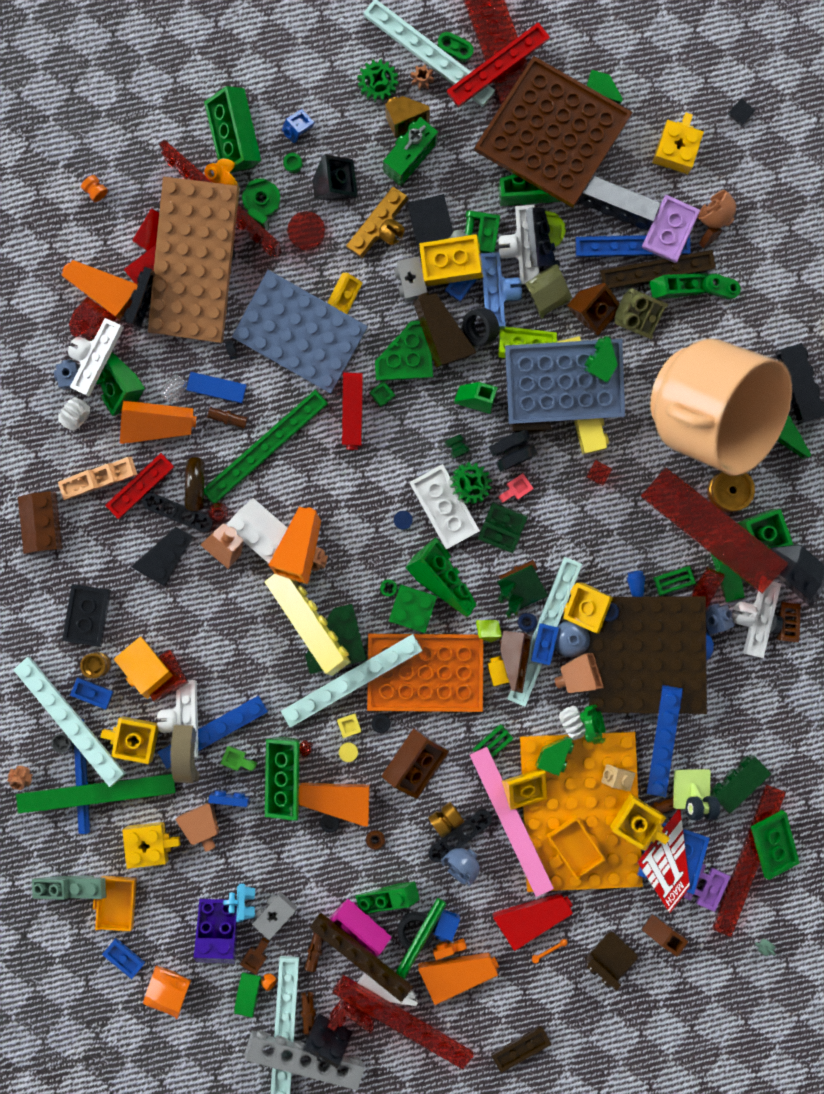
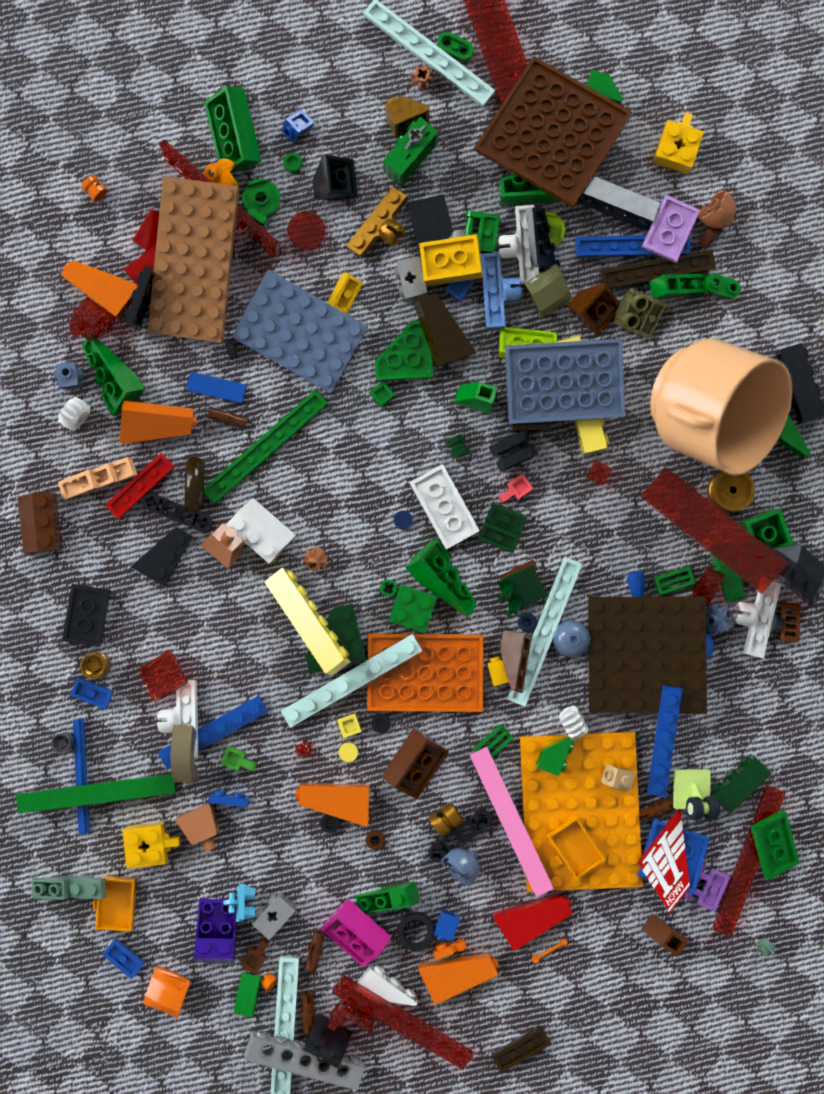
nougat gear [7,766,33,790] -> none
light aqua plate [13,657,126,787] -> none
white plate [68,318,124,396] -> none
yellow hinge [101,716,159,764] -> none
light orange container [114,636,173,699] -> none
clear brick [160,374,187,403] -> none
clear red cone [209,503,228,522] -> none
green slope [265,737,300,821] -> none
orange slope [268,507,321,584] -> none
dark brown plate [310,912,413,1003] -> none
red slope [342,373,364,450] -> none
green gear [357,59,398,103] -> none
green axle [396,898,446,979] -> none
red plate [447,22,550,108] -> none
green gear [450,462,492,504] -> none
black tyre [462,308,499,346] -> none
lime slope [476,620,502,643] -> none
yellow slope [502,770,547,810] -> none
blue plate [531,623,559,665] -> none
nougat torso [555,653,604,693] -> none
yellow plate [563,582,613,633] -> none
green plate [580,705,606,745] -> none
green slope [584,336,617,382] -> none
dark brown bracket [585,931,638,991] -> none
dark blue tile [604,602,619,621] -> none
yellow hinge [610,794,670,851] -> none
black tile [728,98,756,126] -> none

